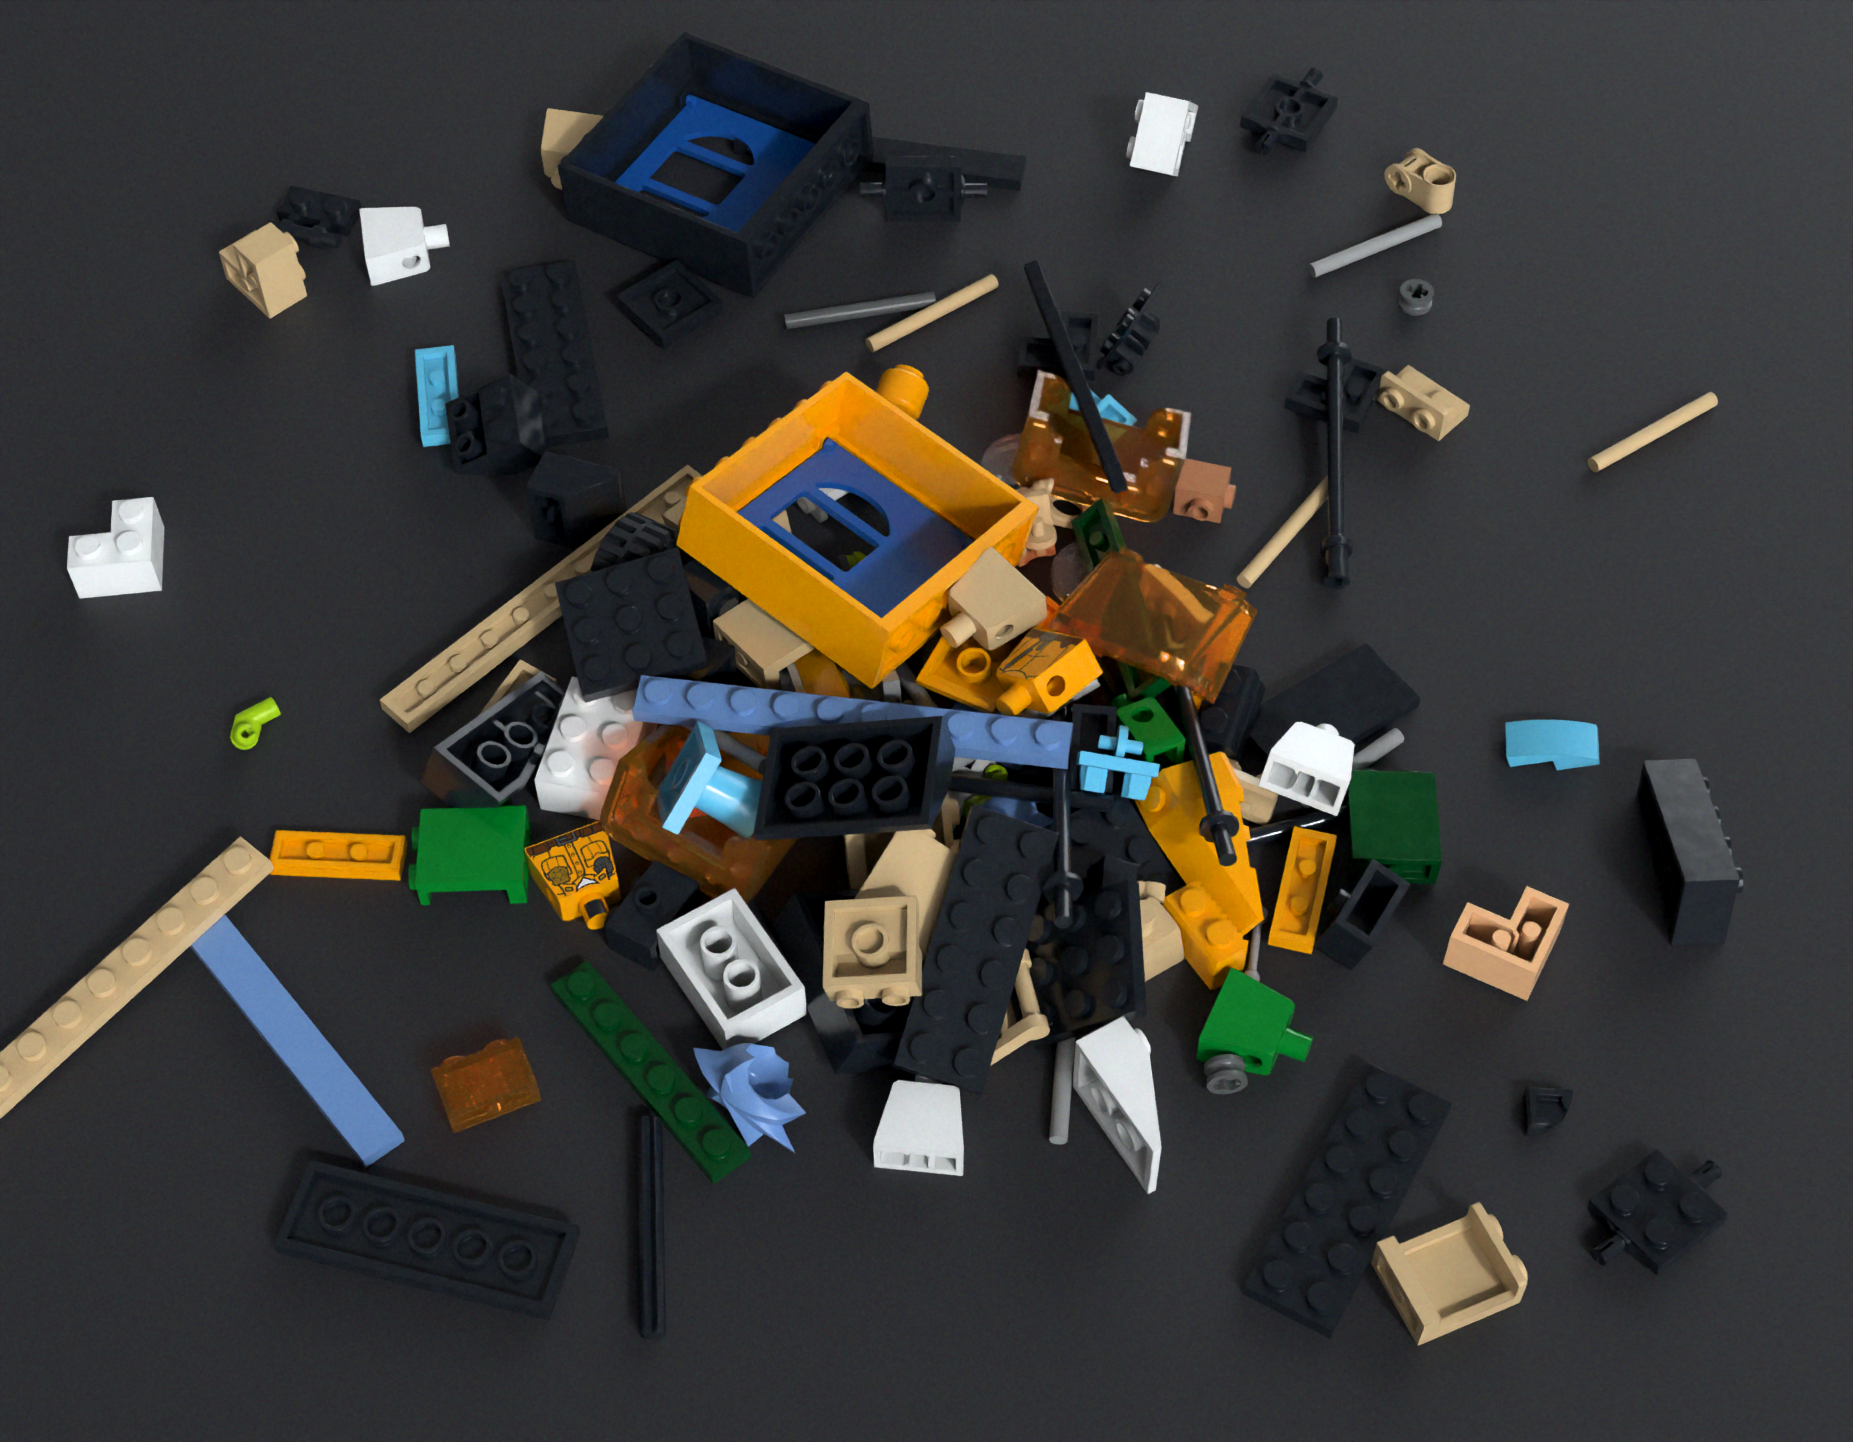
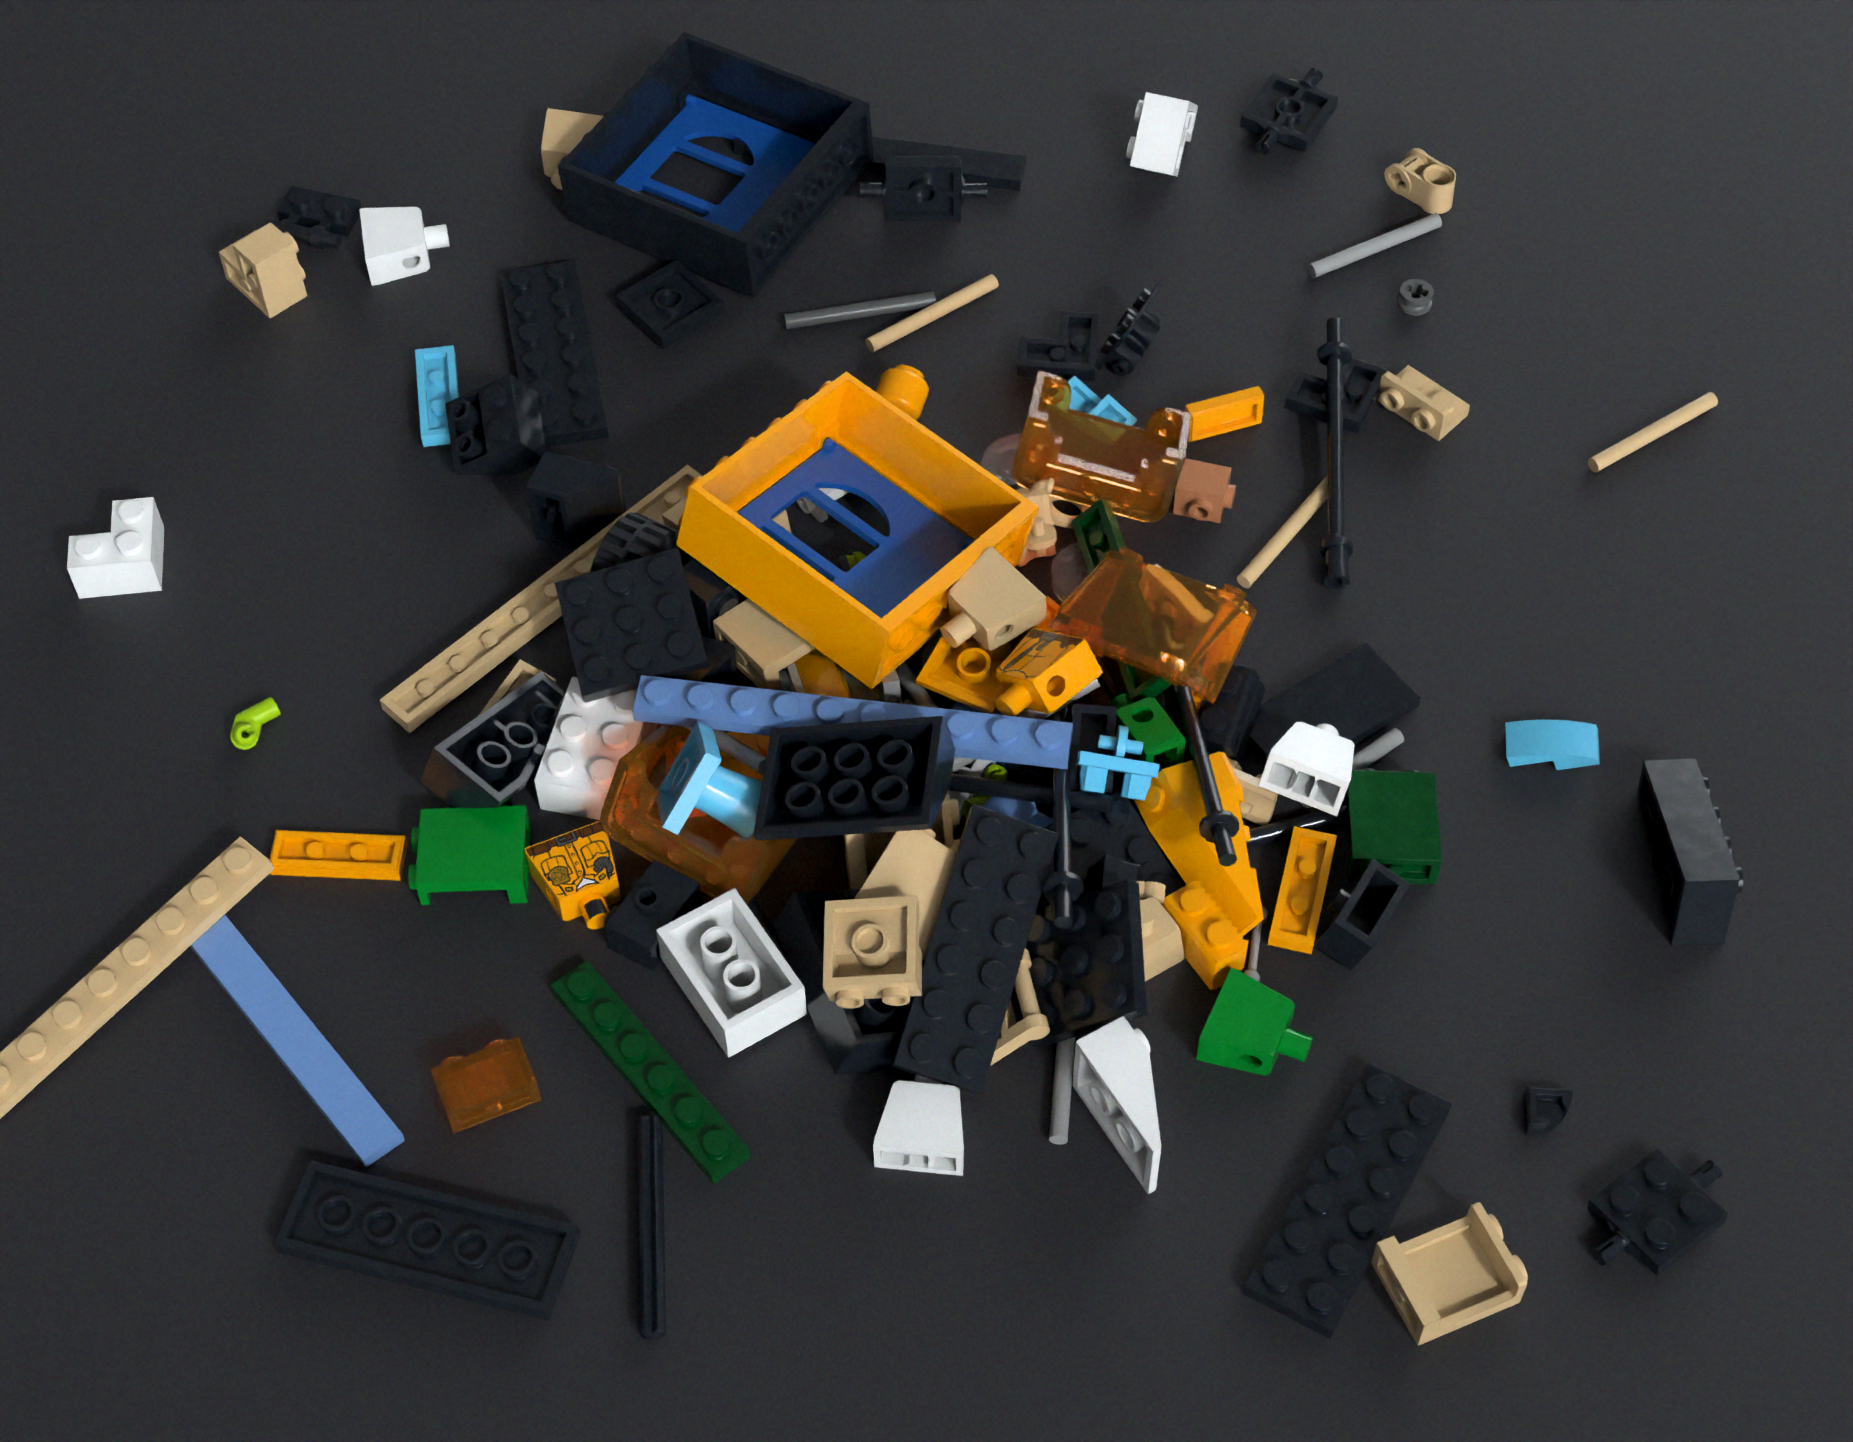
medium blue hair [693,1043,806,1153] -> none
black tile [1024,260,1128,494] -> none
dark grey bush [1204,1054,1248,1094] -> none
light nougat brick [1443,886,1569,1001] -> none
none -> light orange tile [1184,386,1264,442]

